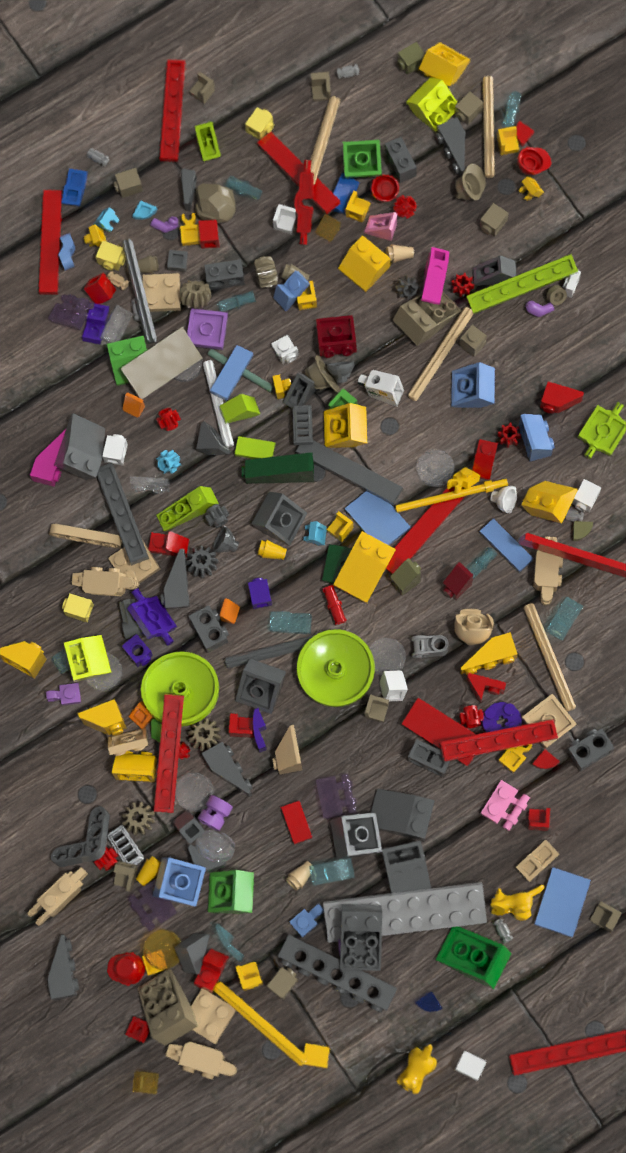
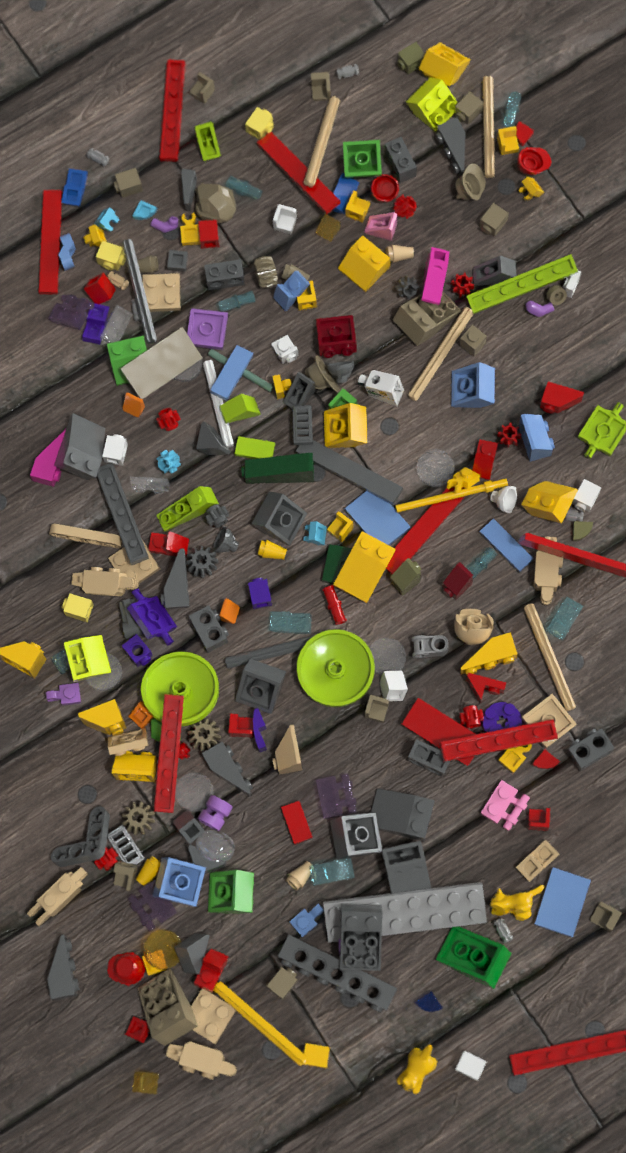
dark tan gear [180,280,211,309] -> none
clear light blue slope [215,924,245,963] -> none
yellow panel [236,962,263,991] -> none
red piece [294,160,314,244] -> none

